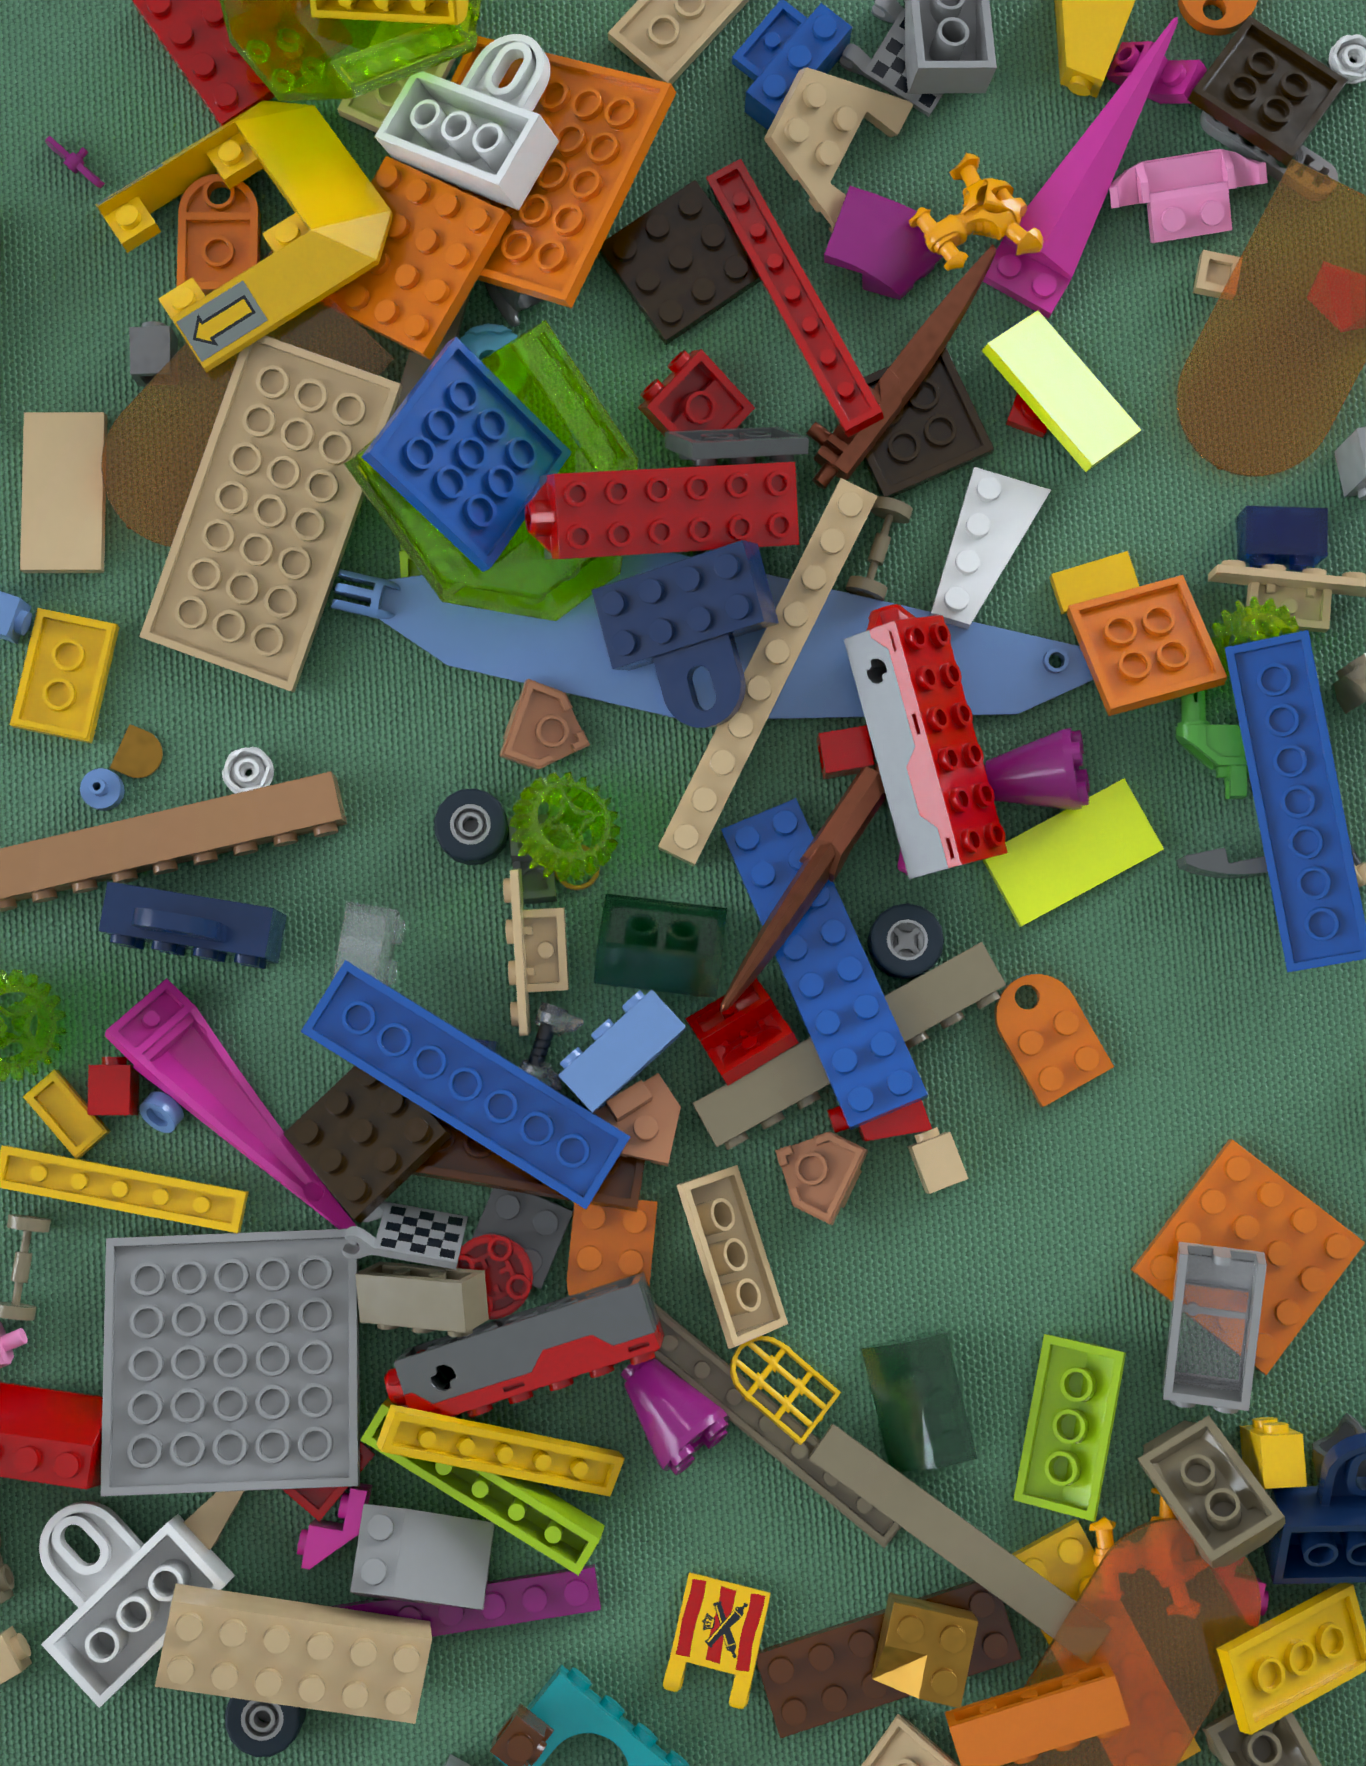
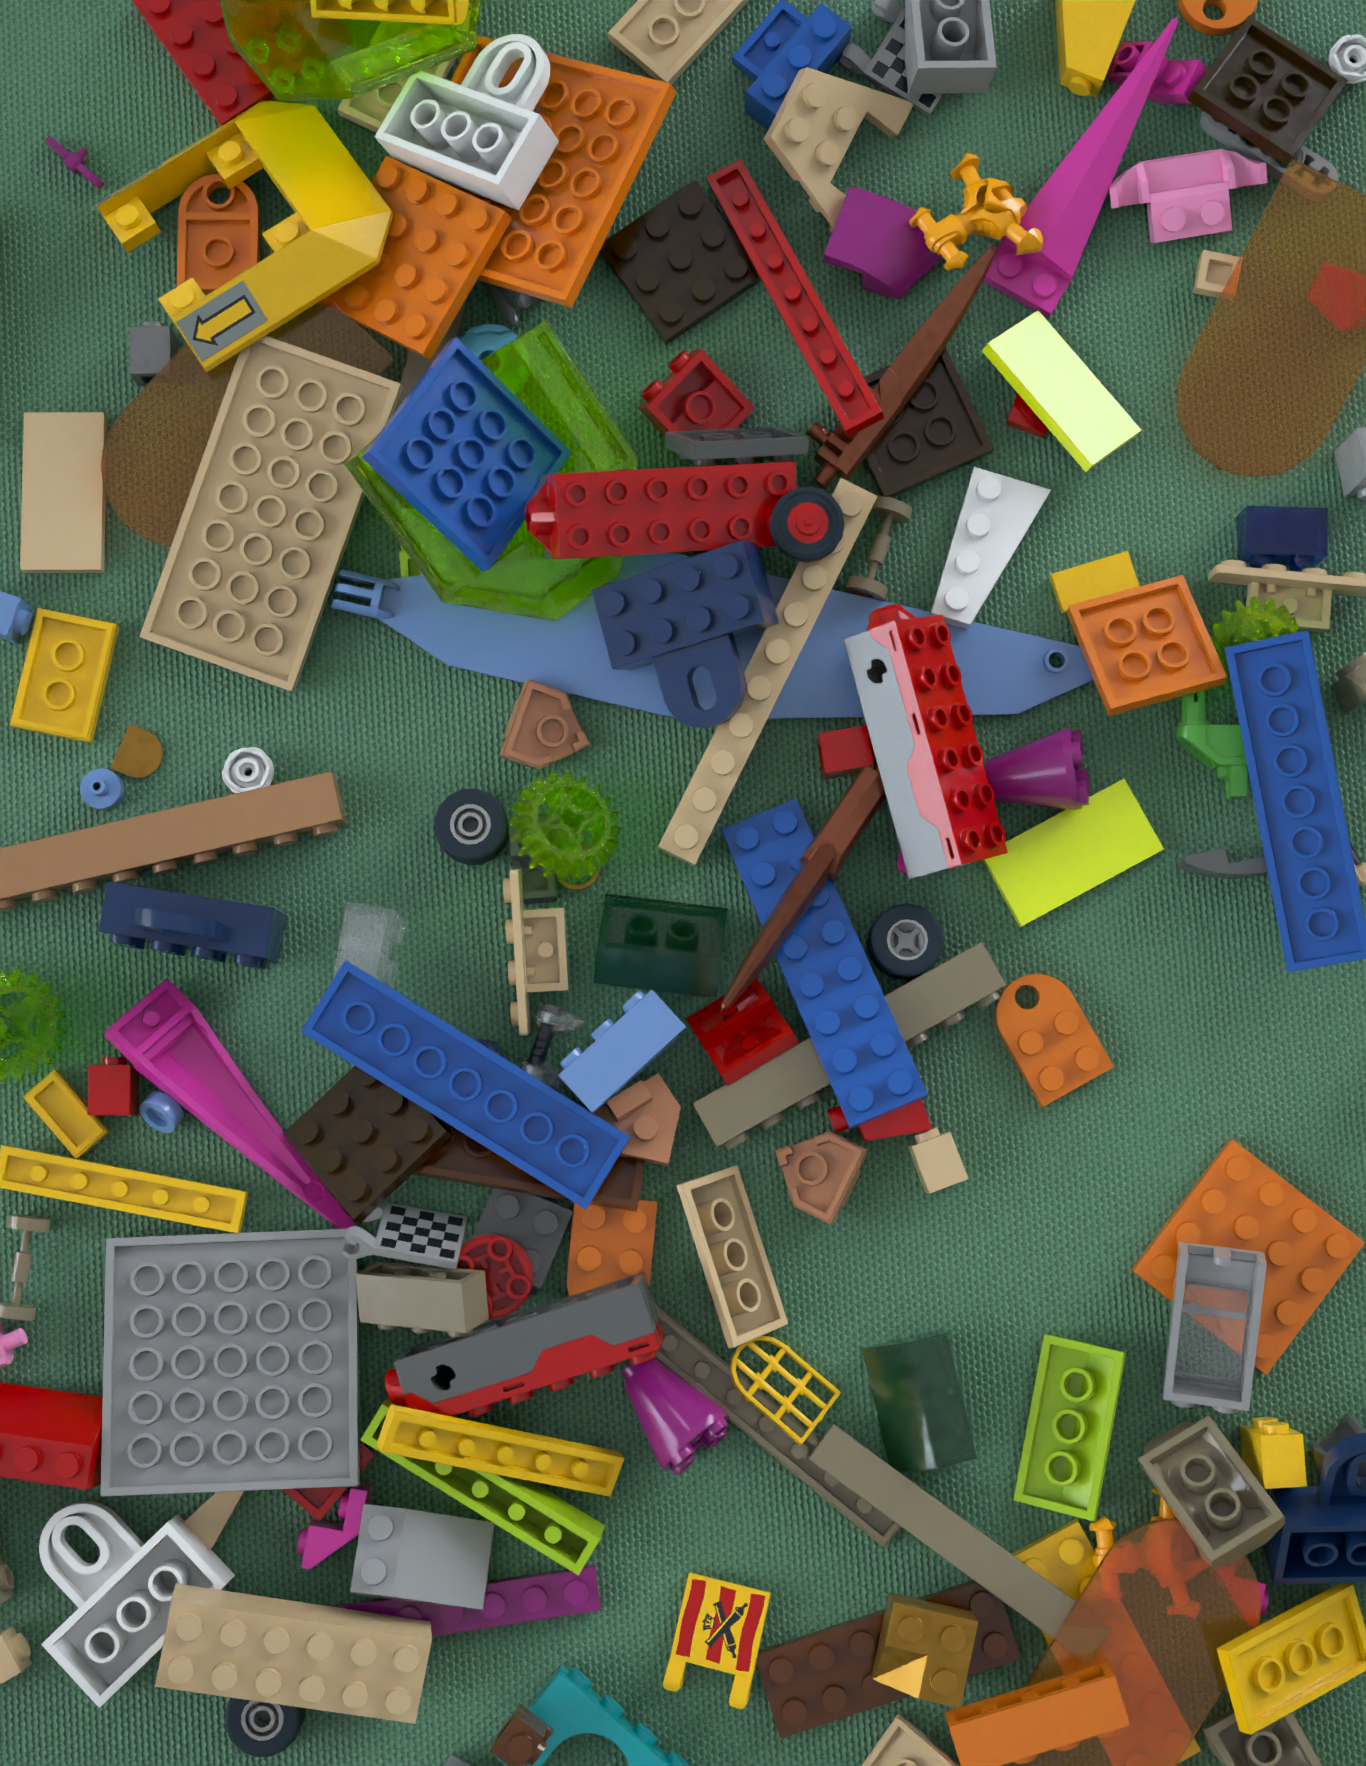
none -> black wheel [769,487,845,563]

